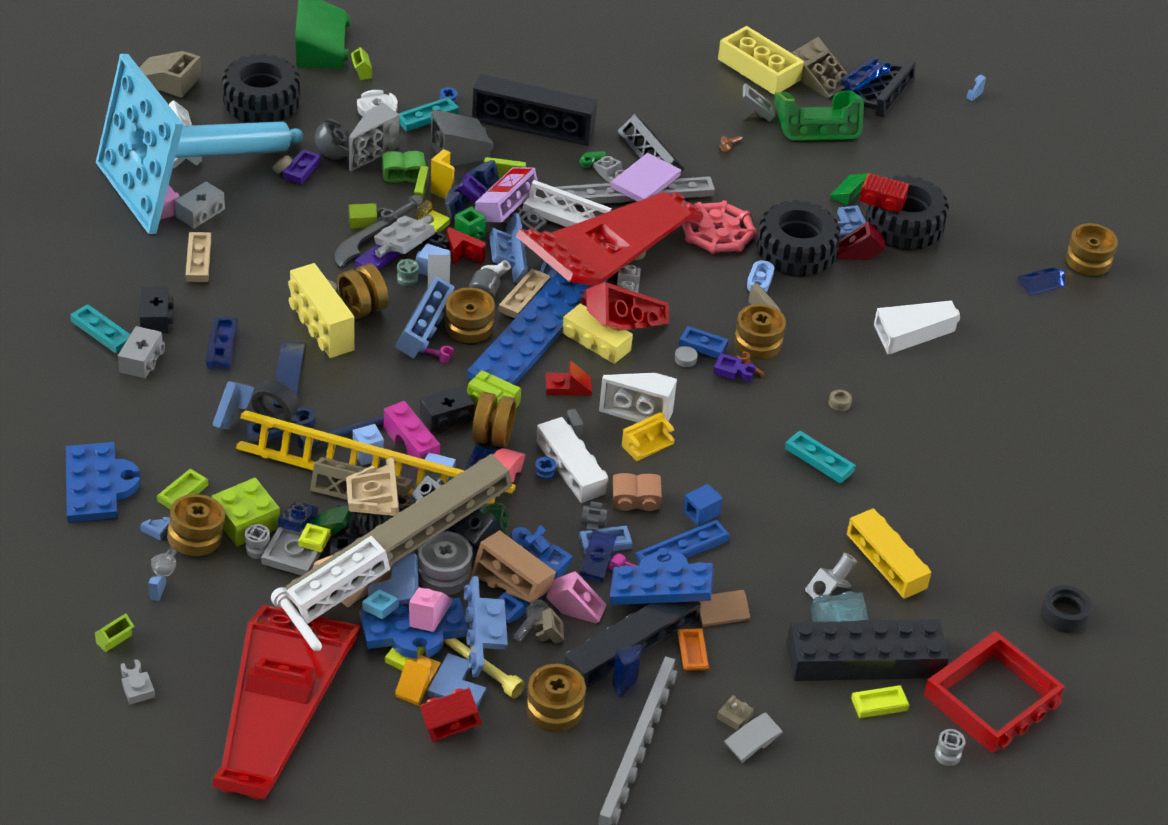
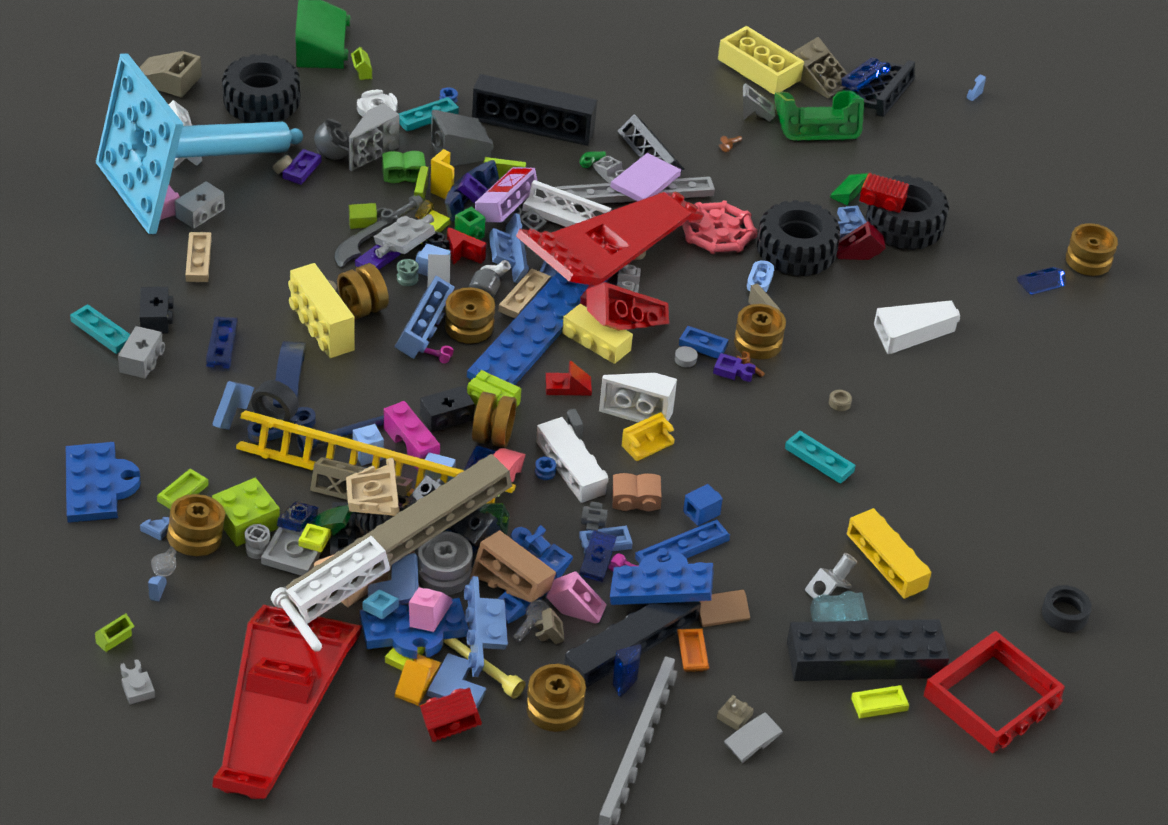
light grey wheel [935,729,965,766] -> none

